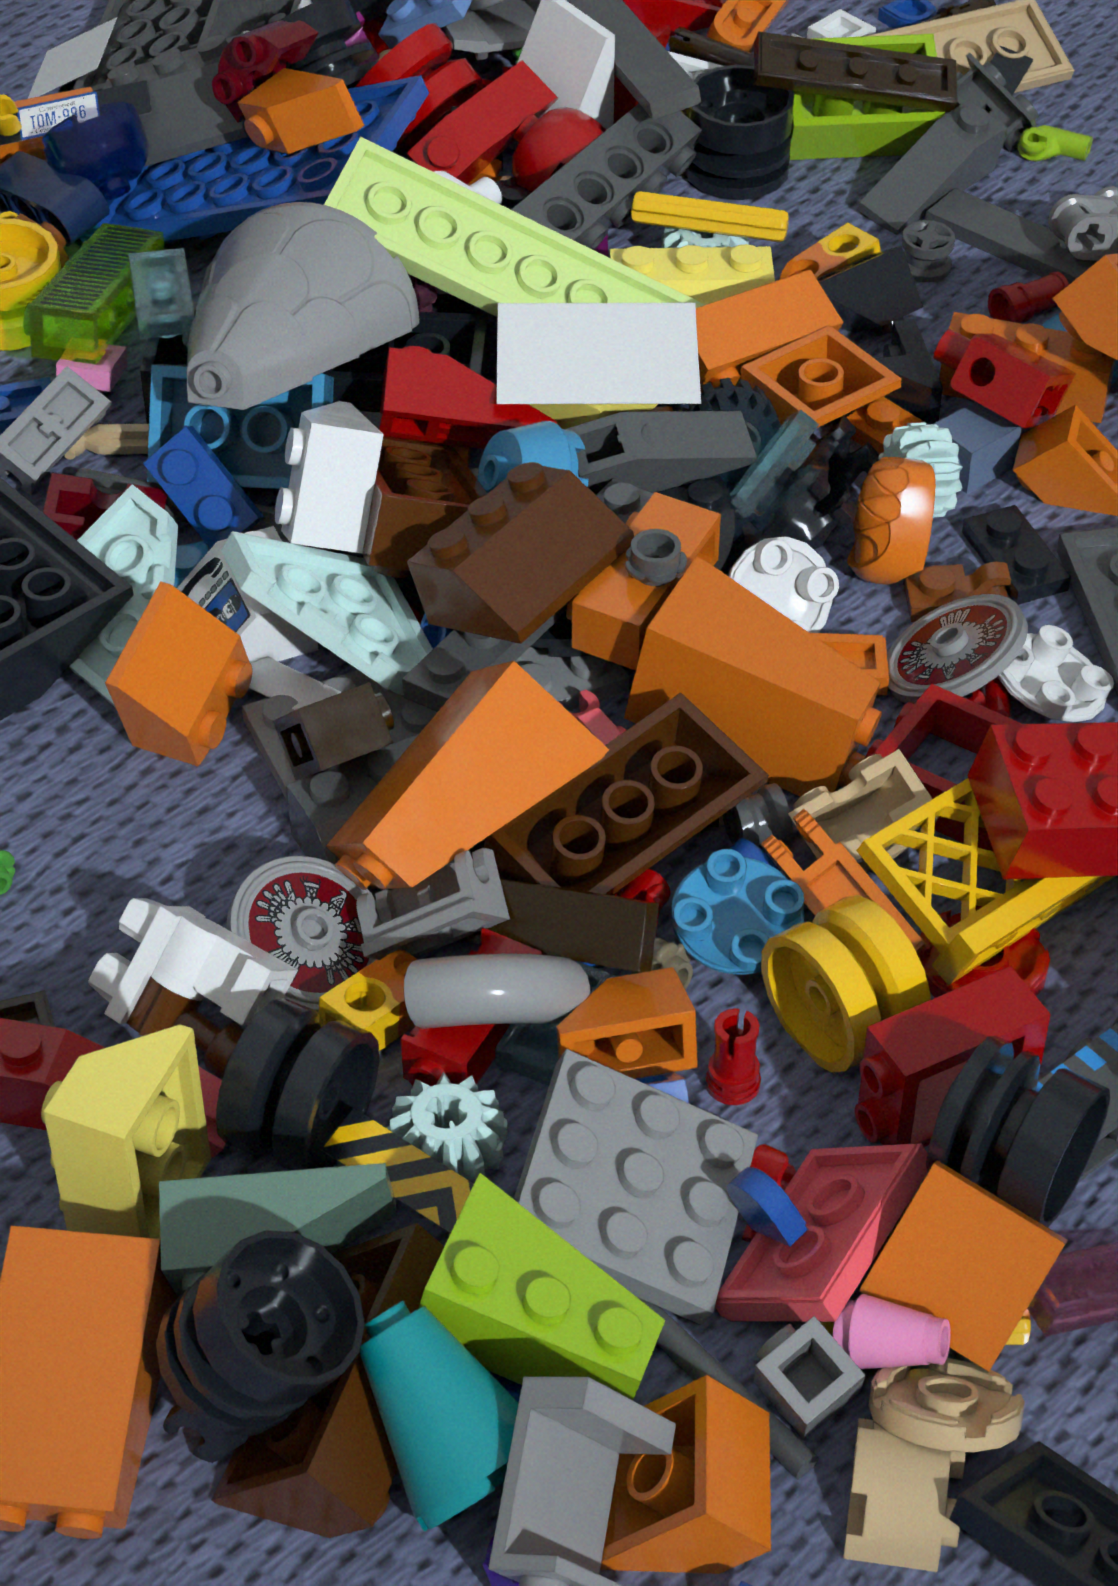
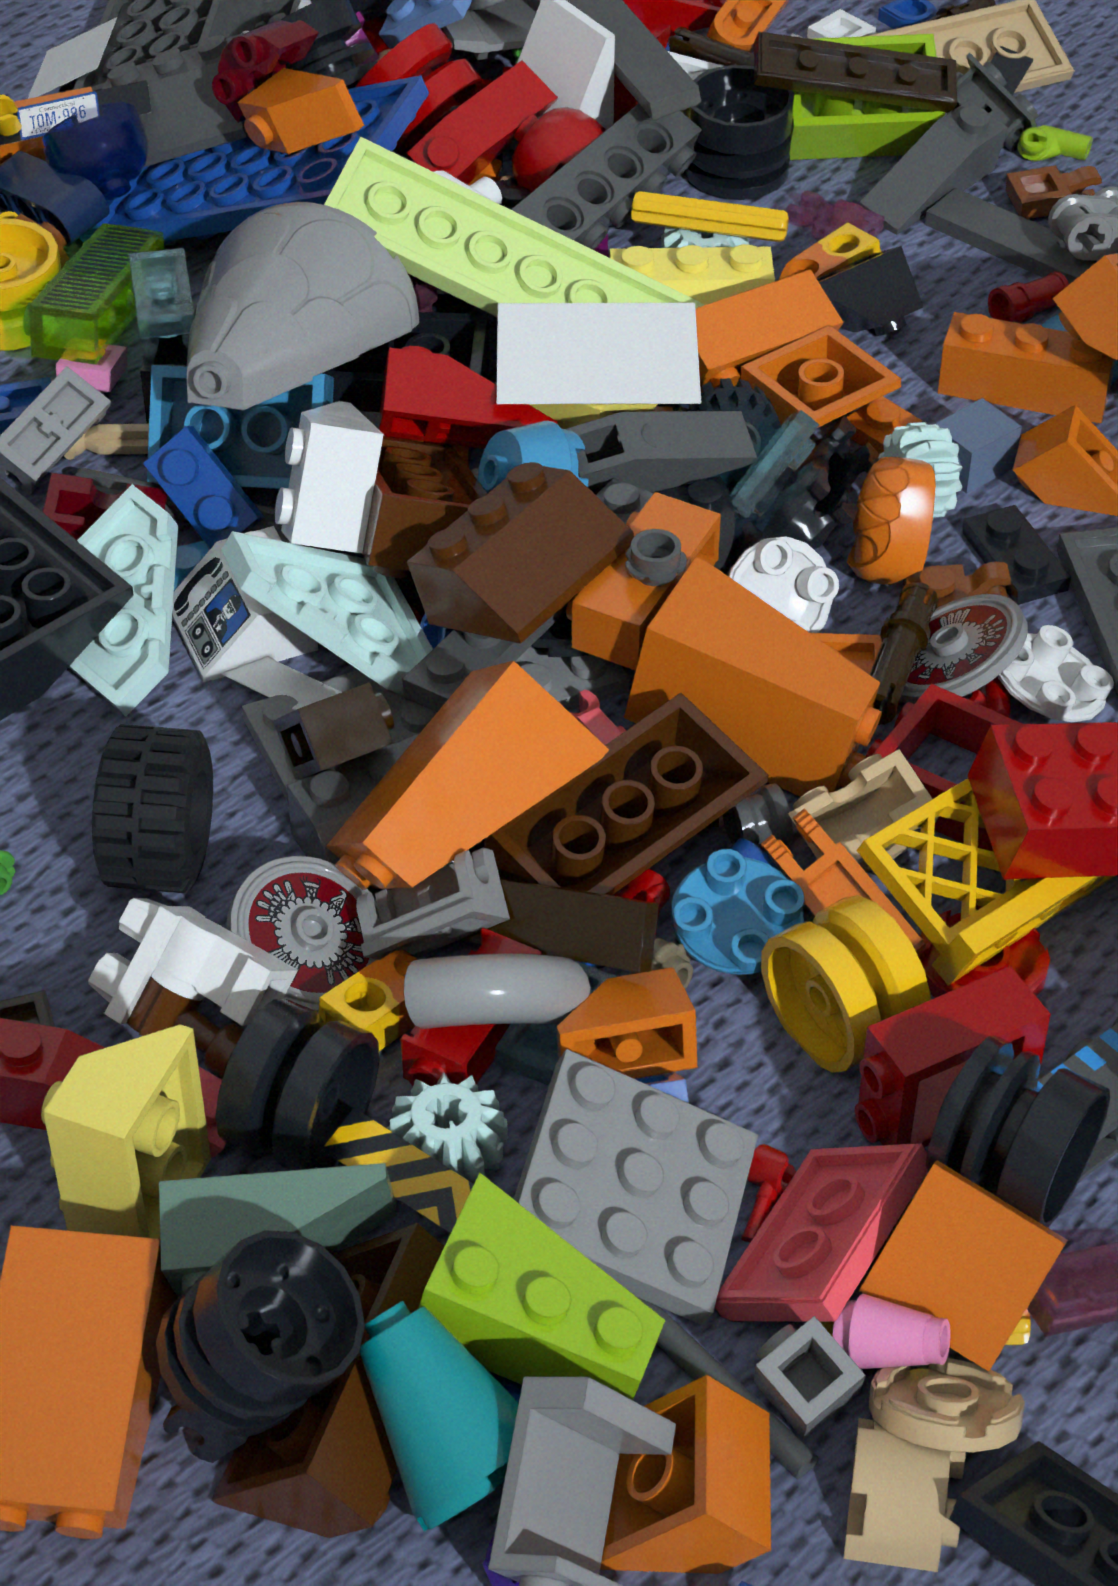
orange slope [105,581,253,766] -> none
red pin [705,1008,761,1105] -> none
blue tile [727,1167,808,1247] -> none
black slope [875,319,943,425] -> none
dark grey wheel [902,220,955,283] -> none
red torso [933,329,1076,428] -> none
none -> black tyre [92,724,213,893]
none -> clear pink plate [787,191,884,248]
none -> dark brown pin [869,582,939,725]
none -> dark orange plate [1005,165,1102,219]

